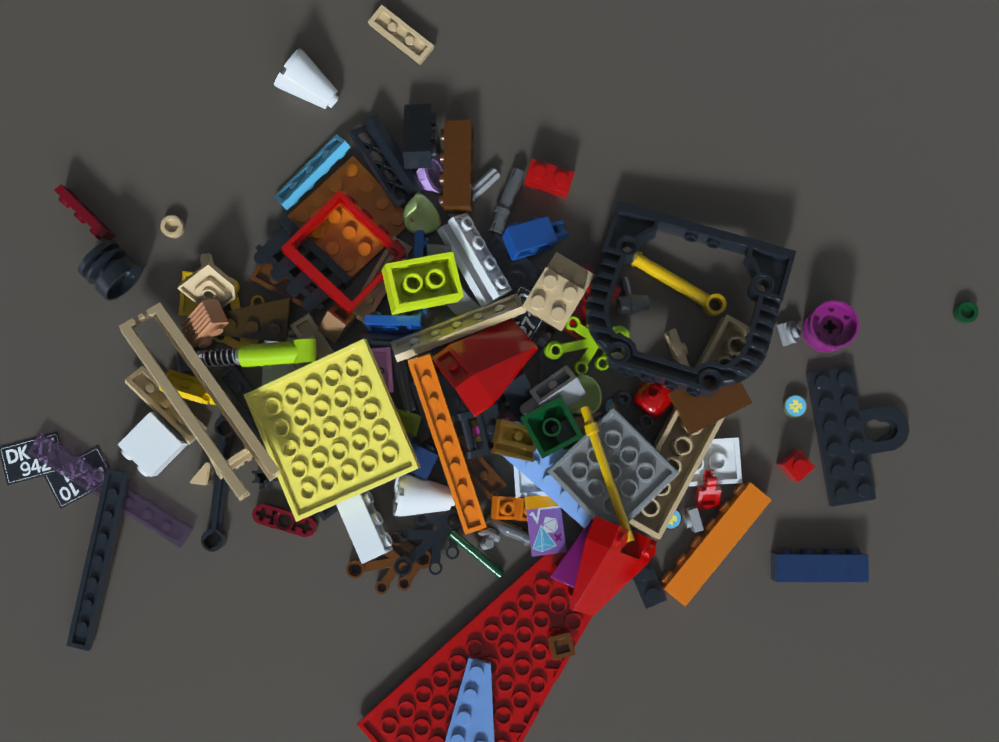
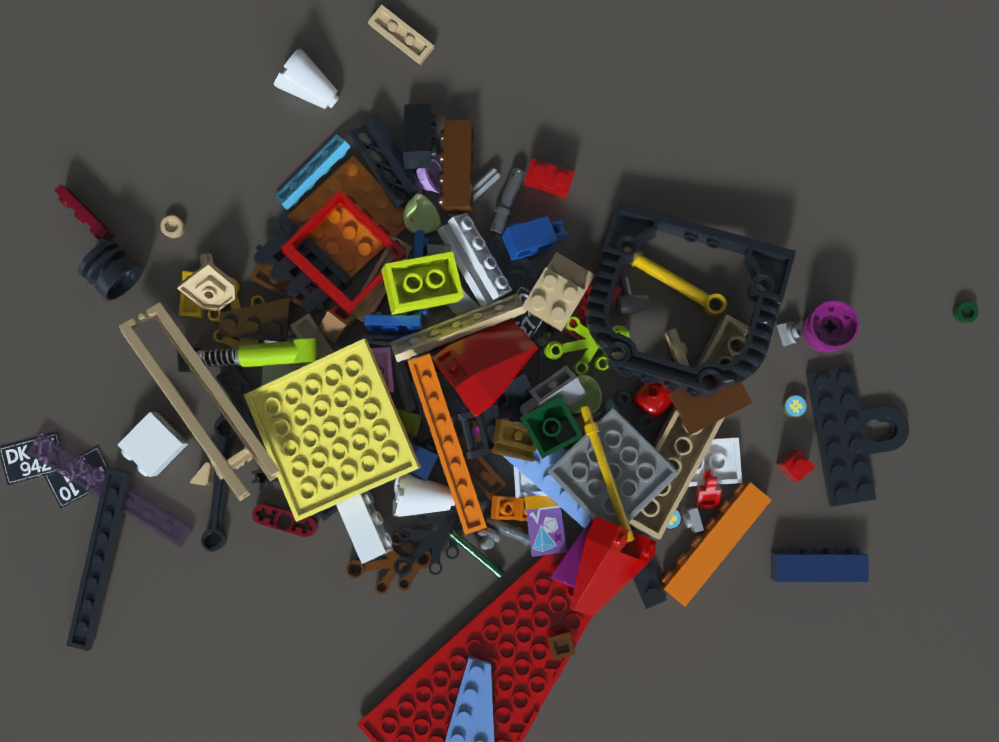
tan plate [125,365,207,445] -> none
yellow hinge [159,369,225,405] -> none
nougat brick [179,299,229,348] -> none

